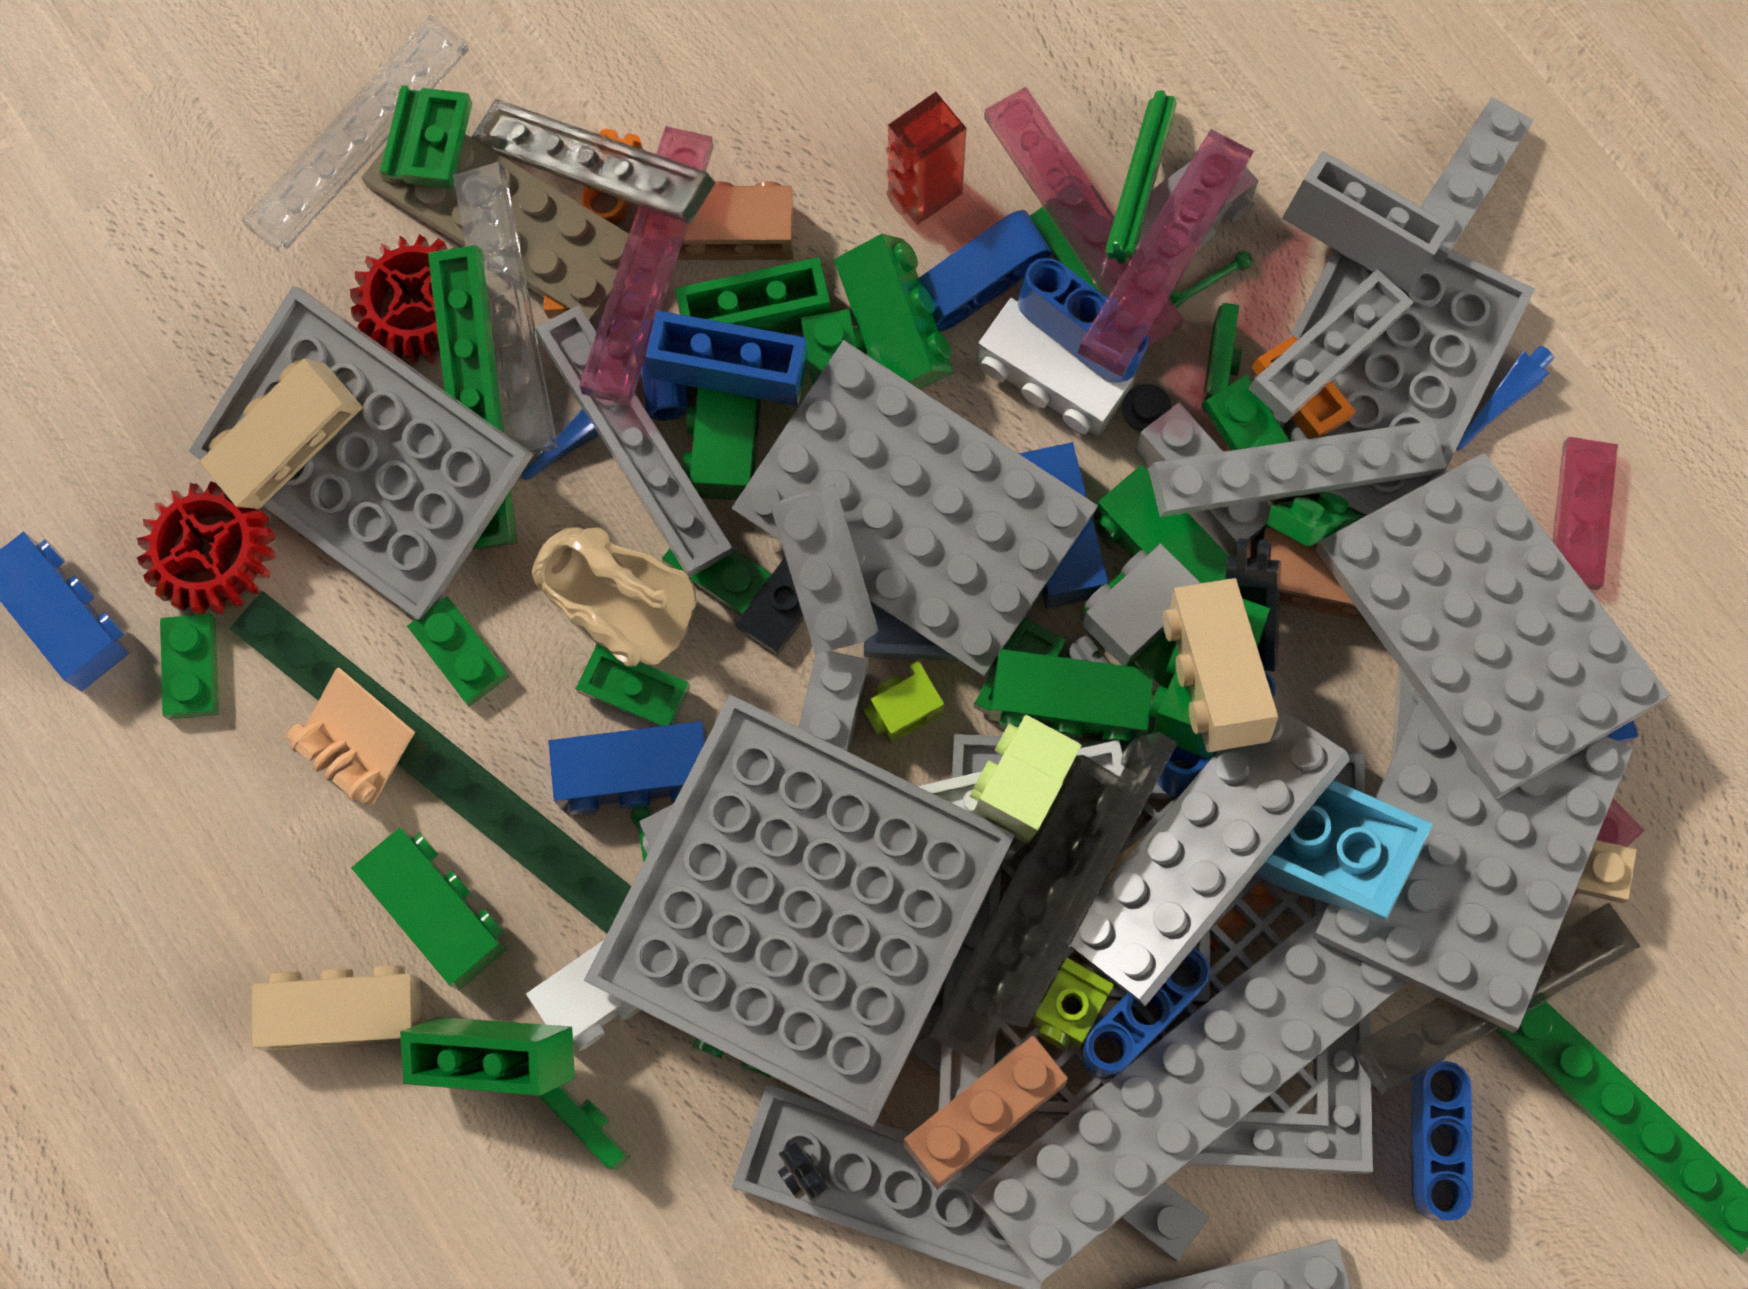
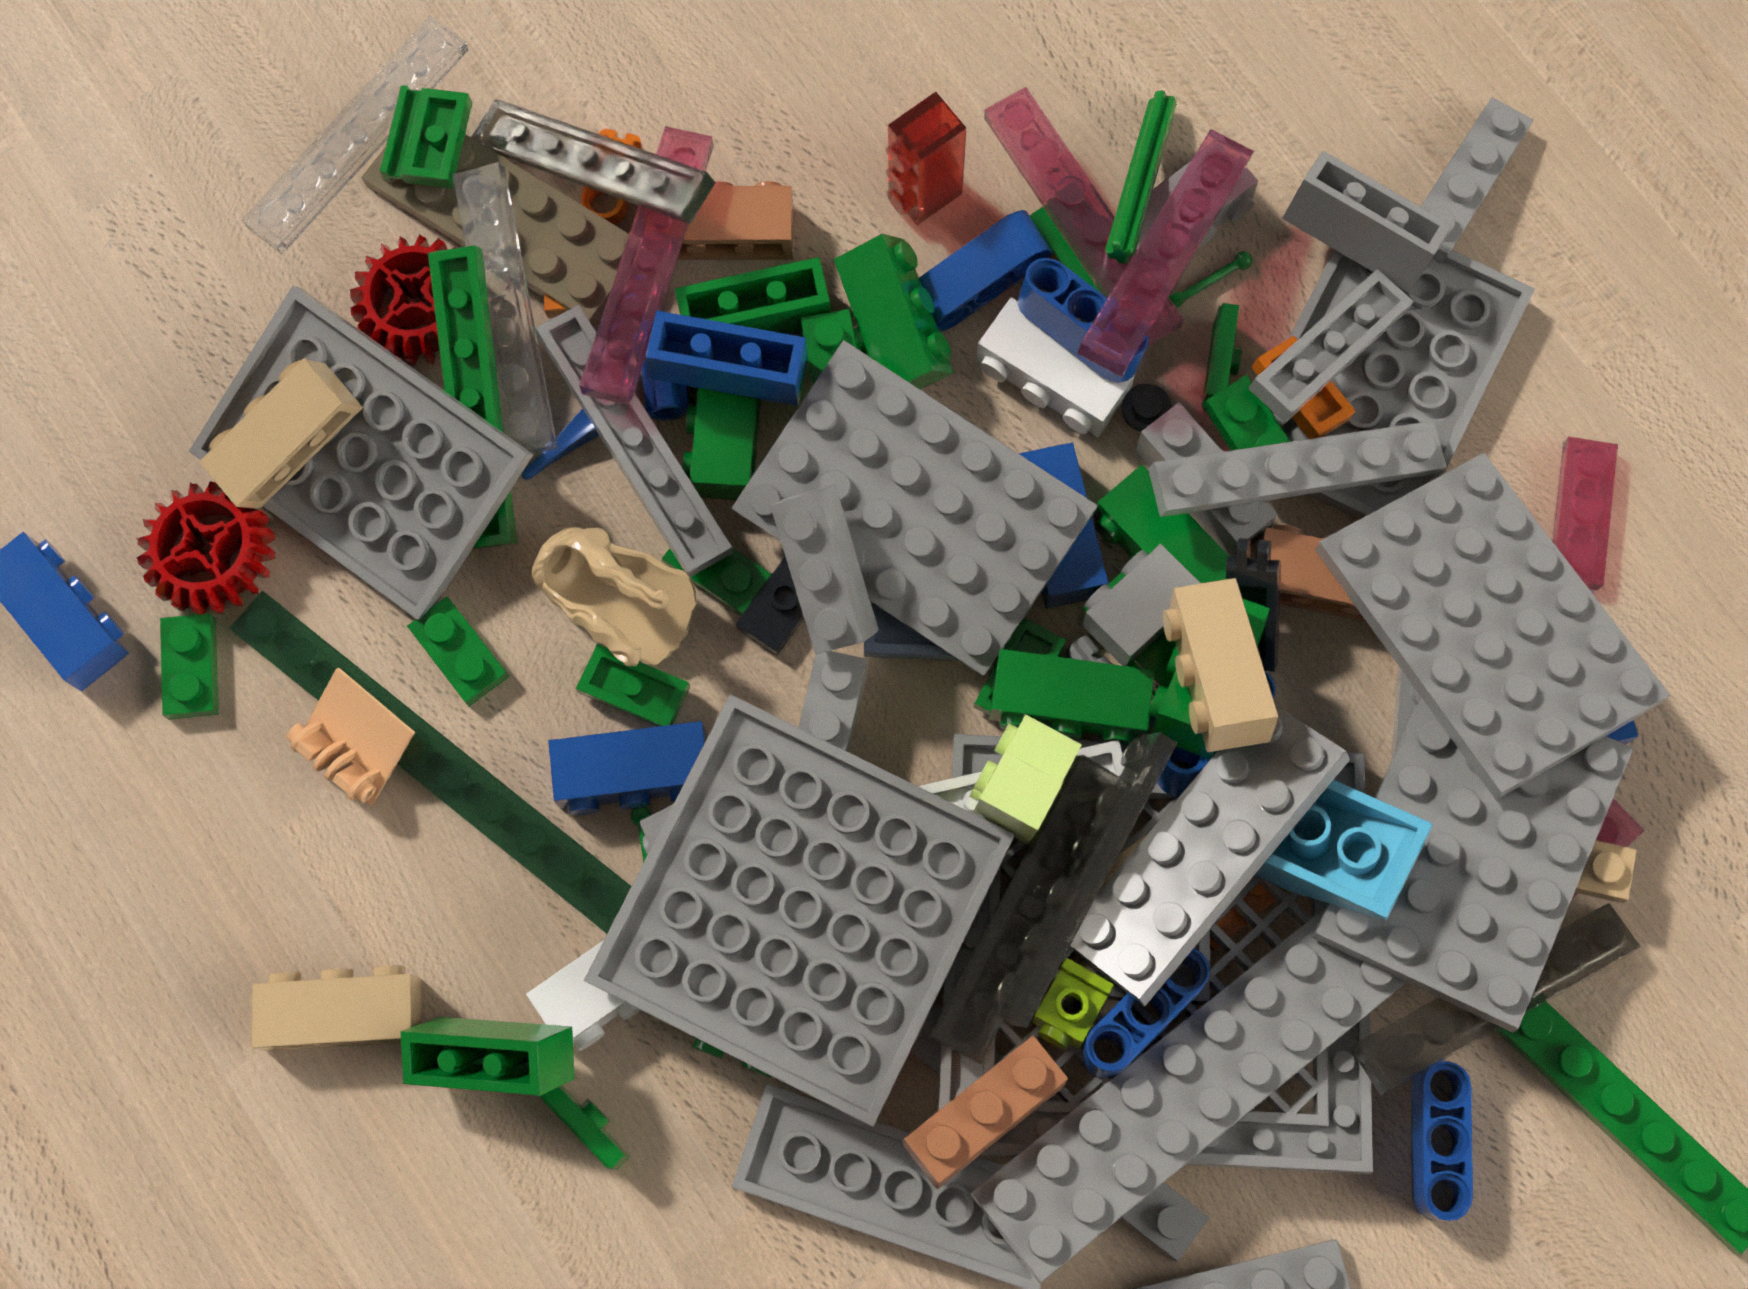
green brick [351,827,507,990] -> none
black hinge [777,1141,832,1202] -> none
lime brick [862,660,944,744] -> none
green plate [1265,492,1364,546] -> none
blue piece [1456,346,1554,451] -> none

